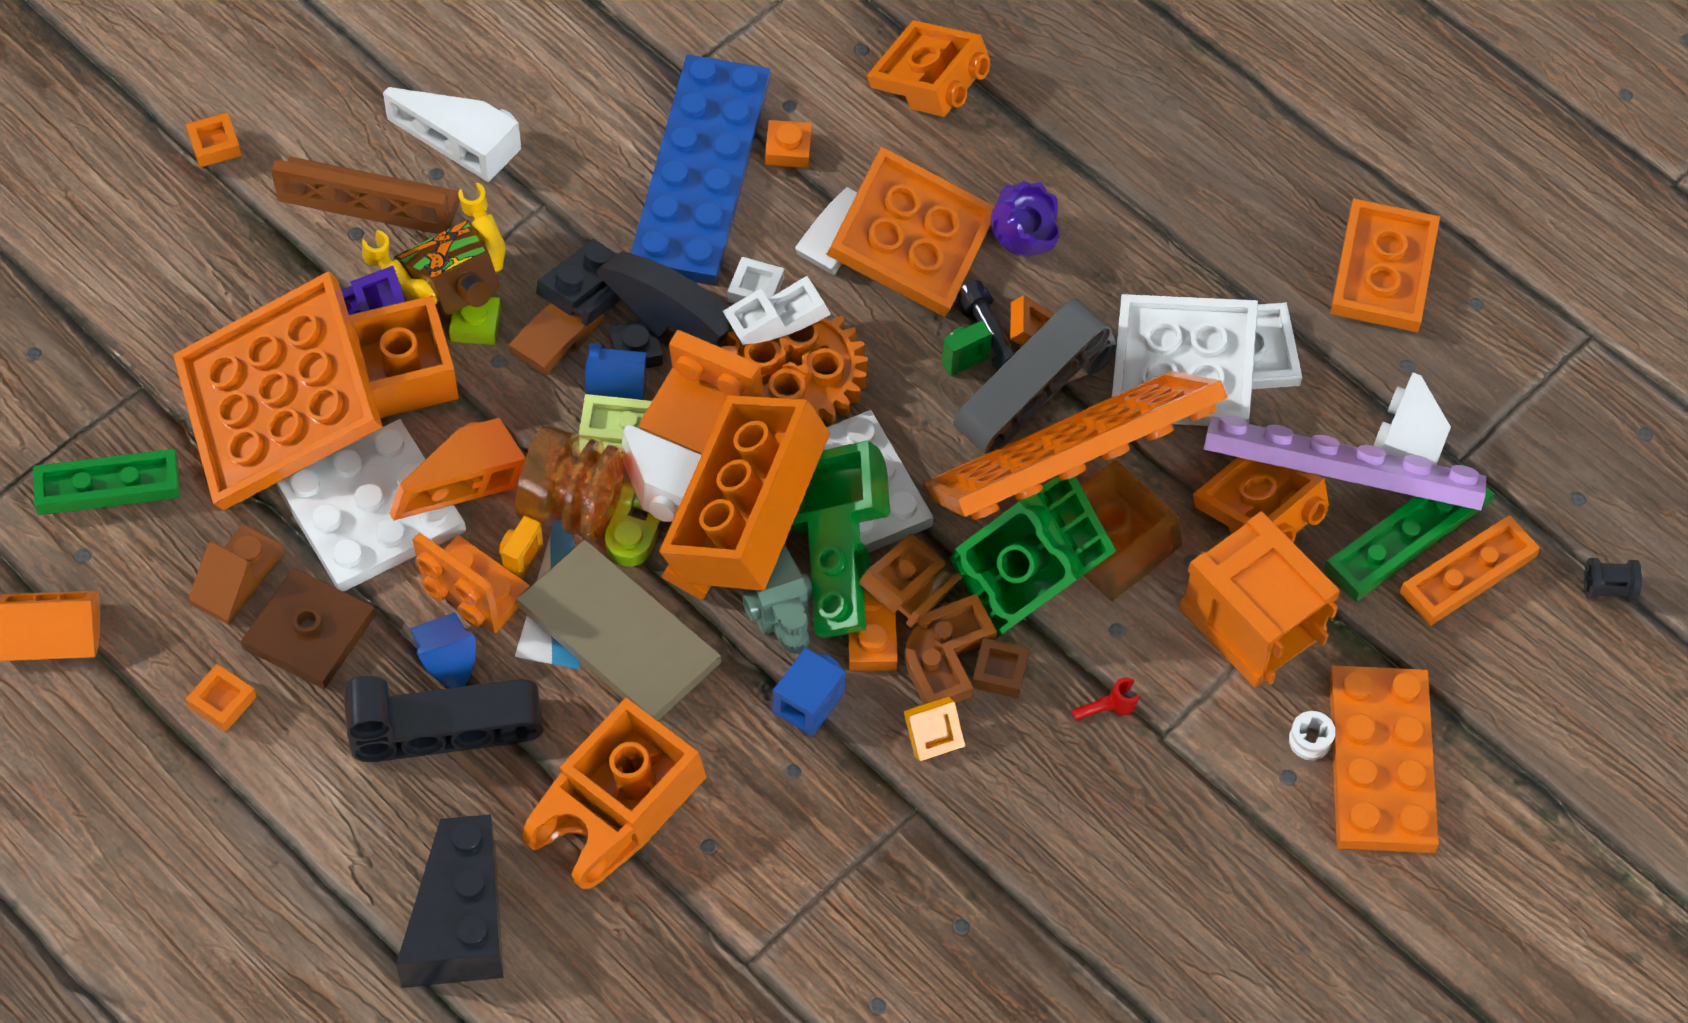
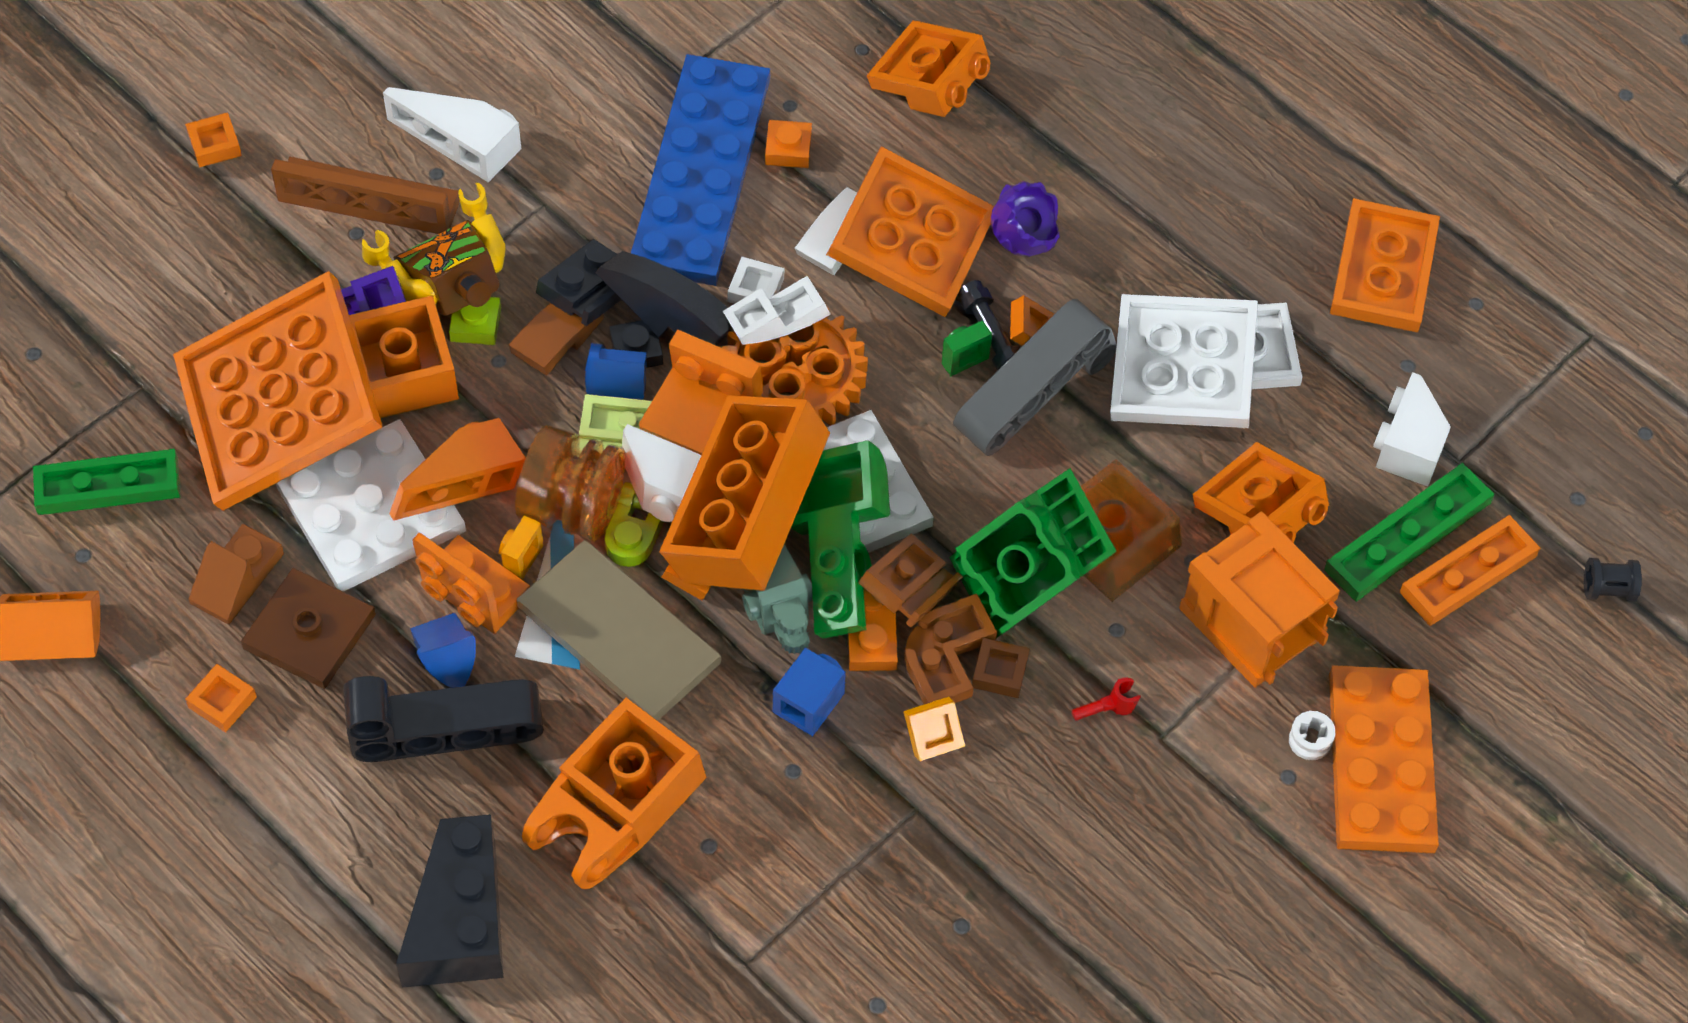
orange plate [922,371,1228,520] -> none
lavender plate [1204,415,1486,510] -> none

